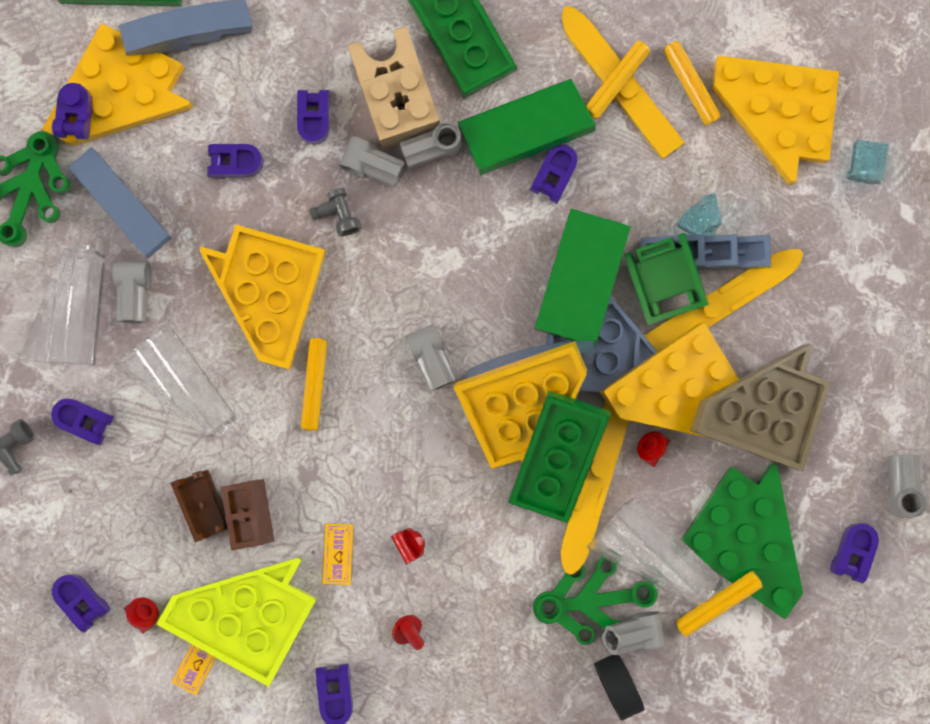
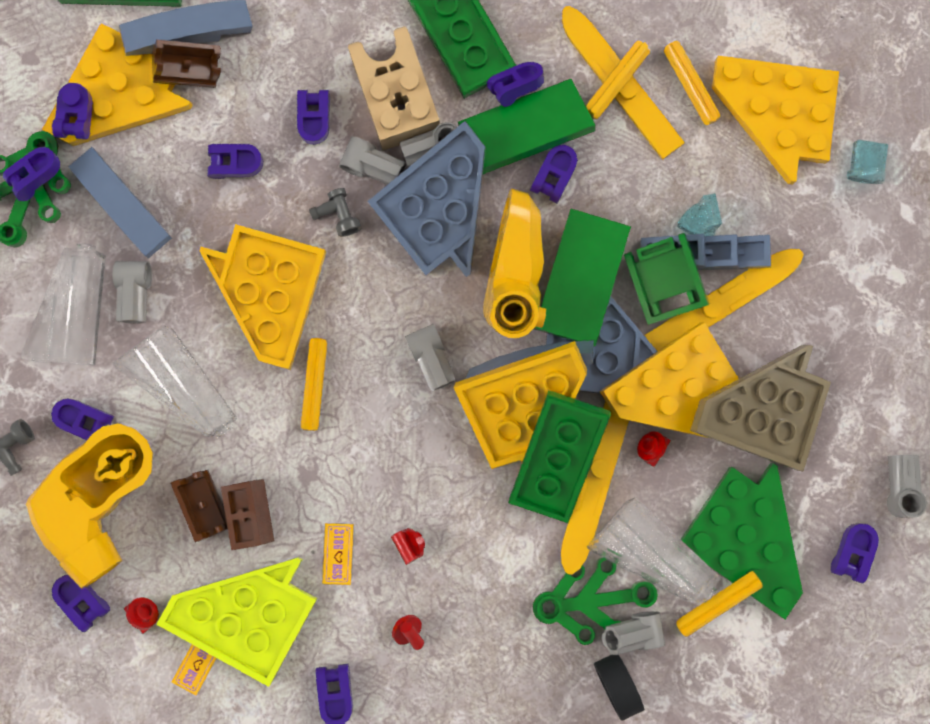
none -> dark purple plate [3,147,60,201]
none -> yellow piece [26,424,153,589]
none -> reddish brown hinge [152,39,221,88]
none -> sand blue wing [367,121,486,277]
none -> yellow piece [483,188,546,338]
none -> dark purple plate [487,62,544,107]

